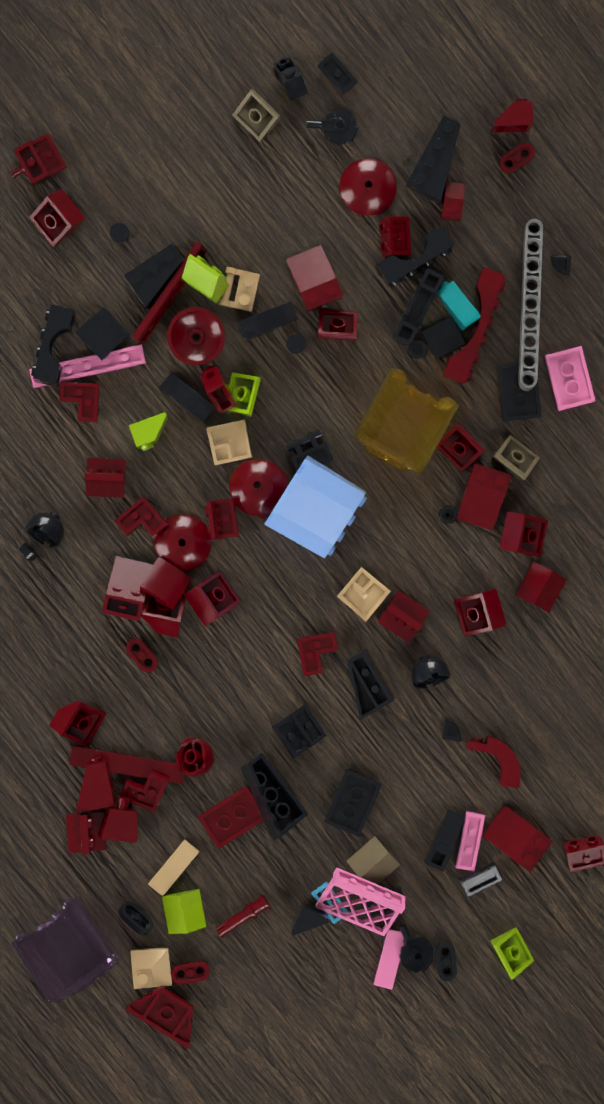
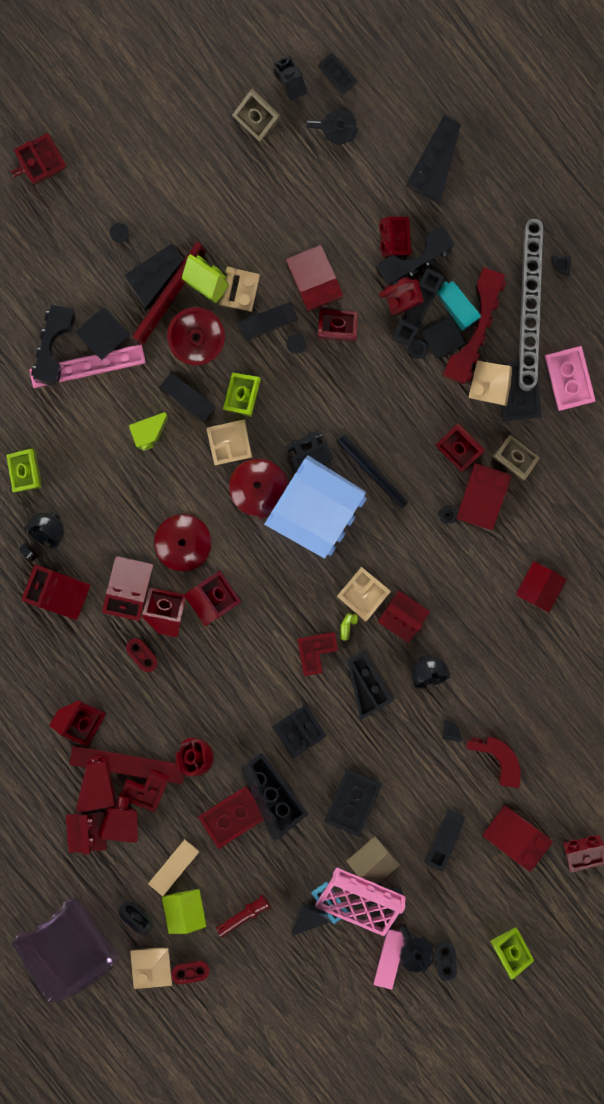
dark red slope [29,189,86,247] -> none
dark red plate [60,382,100,423] -> none
dark red bracket [85,458,126,498] -> none
dark red plate [115,496,169,538] -> none
dark red wing [125,986,194,1049] -> none
dark red slope [140,557,192,610] -> none
dark red torso [200,365,237,413] -> none
dark red bracket [205,498,239,540] -> none
dark red dish [339,158,397,216] -> none
clear yellow windscreen [353,367,459,474] -> none
dark red slope [440,181,465,222] -> none
dark red slope [454,589,506,636] -> none
bright pink tile [455,811,485,871] -> none
tile [459,862,502,897] -> none
dark red slope [491,98,533,133] -> none
dark red plate [499,143,535,174] -> none
dark red slope [500,511,548,557] -> none
none -> lime slope [6,449,42,492]
none -> dark red slope [21,564,91,620]
none -> black axle [337,434,408,508]
none -> lime arm [340,613,358,640]
none -> dark red bracket [379,278,424,316]
none -> tan plate [469,361,512,406]

